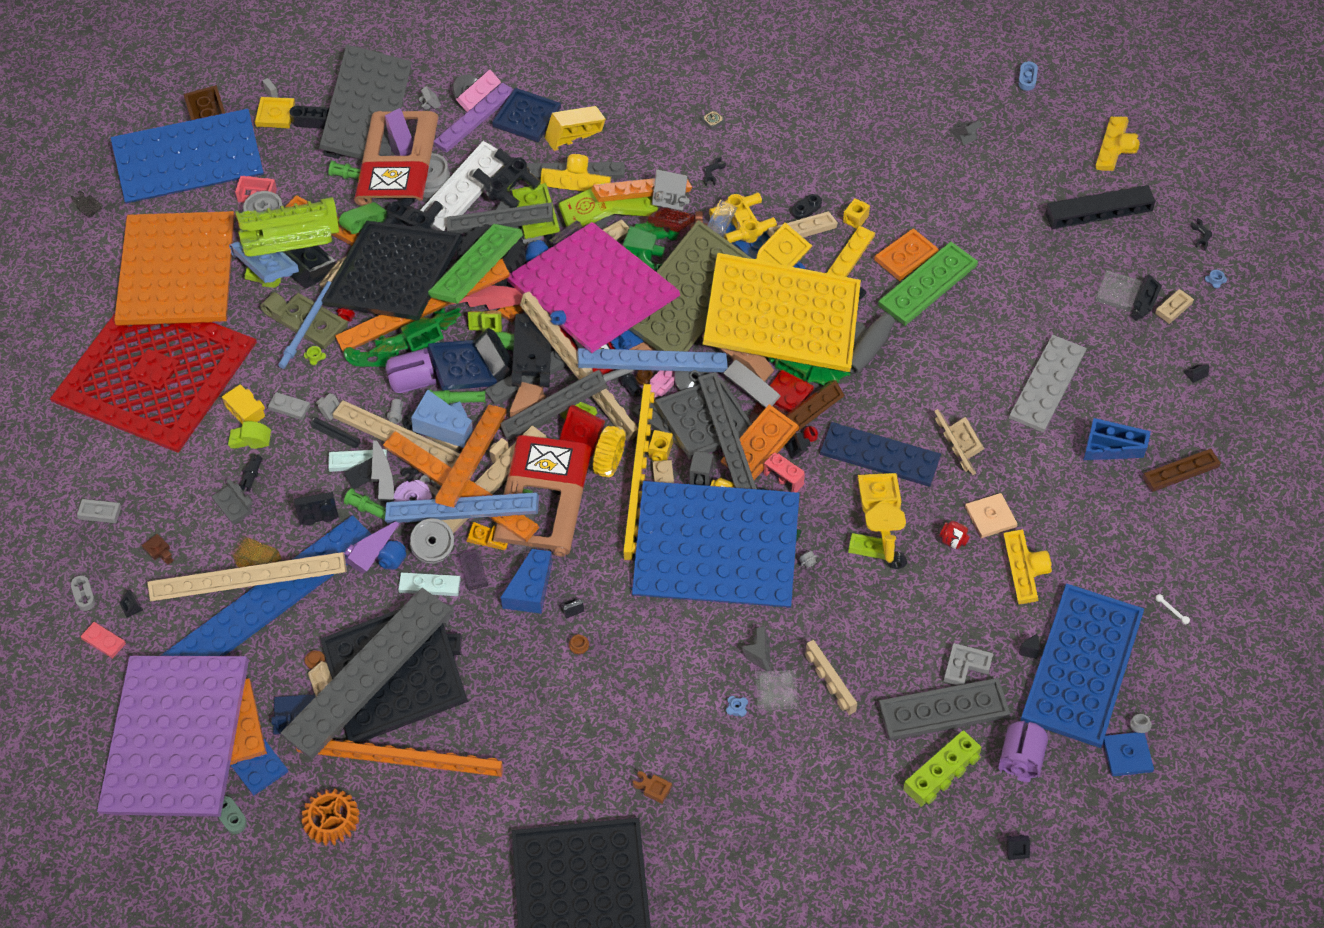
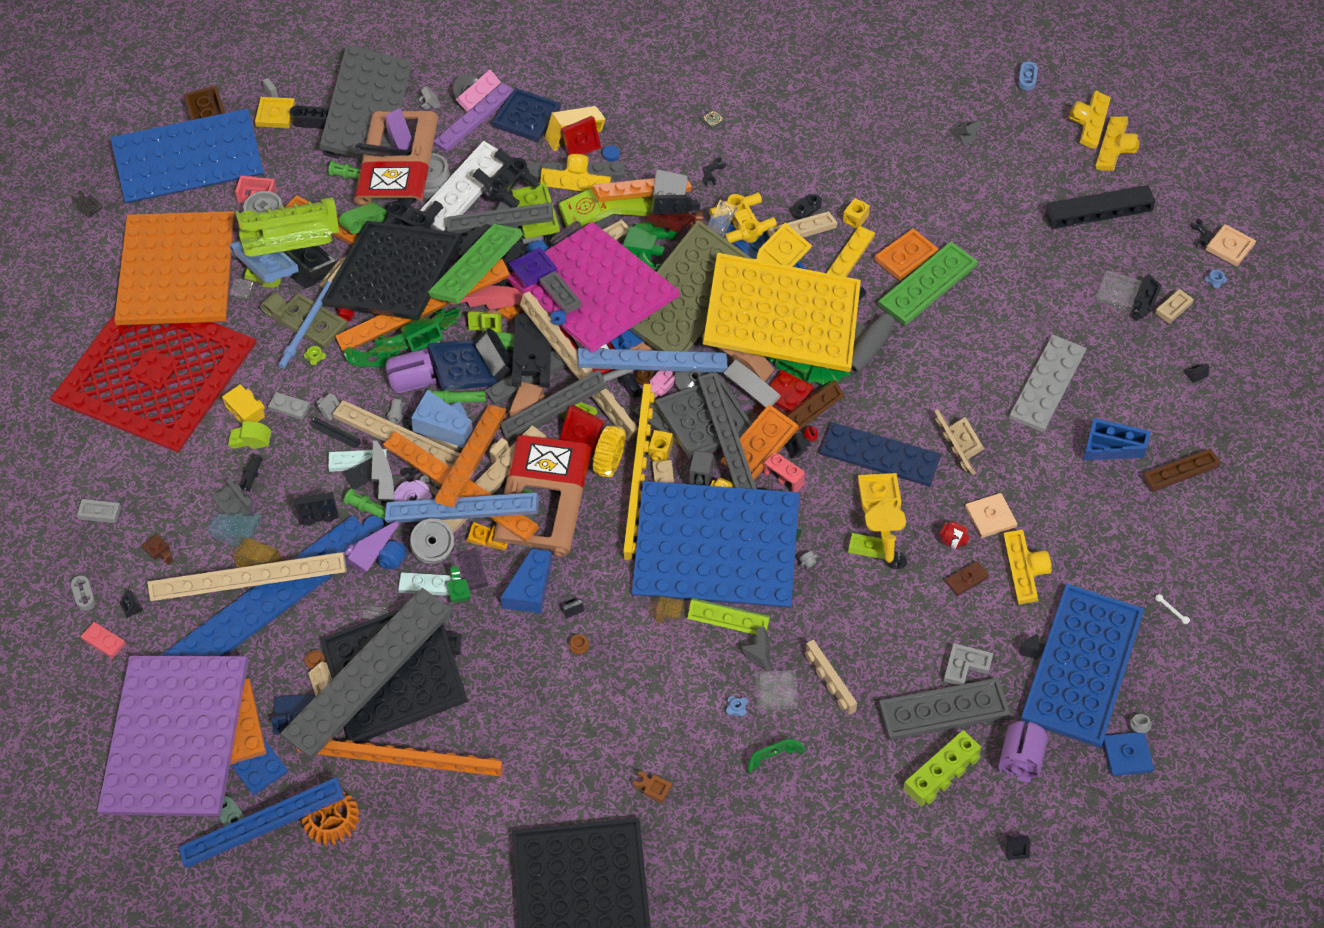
none -> blue plate [179,777,345,868]
none -> clear light blue slope [208,513,261,551]
none -> clear plate [230,279,254,300]
none -> black axle [355,143,418,157]
none -> clear plate [362,605,388,620]
none -> blue tile [364,516,384,534]
none -> green plate [447,566,471,603]
none -> dark purple plate [508,247,558,288]
none -> dark grey plate [539,271,582,314]
none -> red plate [561,115,601,156]
none -> blue tile [603,145,620,162]
none -> black hinge [650,195,700,214]
none -> clear yellow panel [656,596,684,624]
none -> lime plate [687,598,770,635]
none -> green piece [747,738,806,775]
none -> copper plate [945,561,989,597]
none -> yellow plate [1069,91,1111,149]
none -> light nougat plate [1206,224,1256,267]

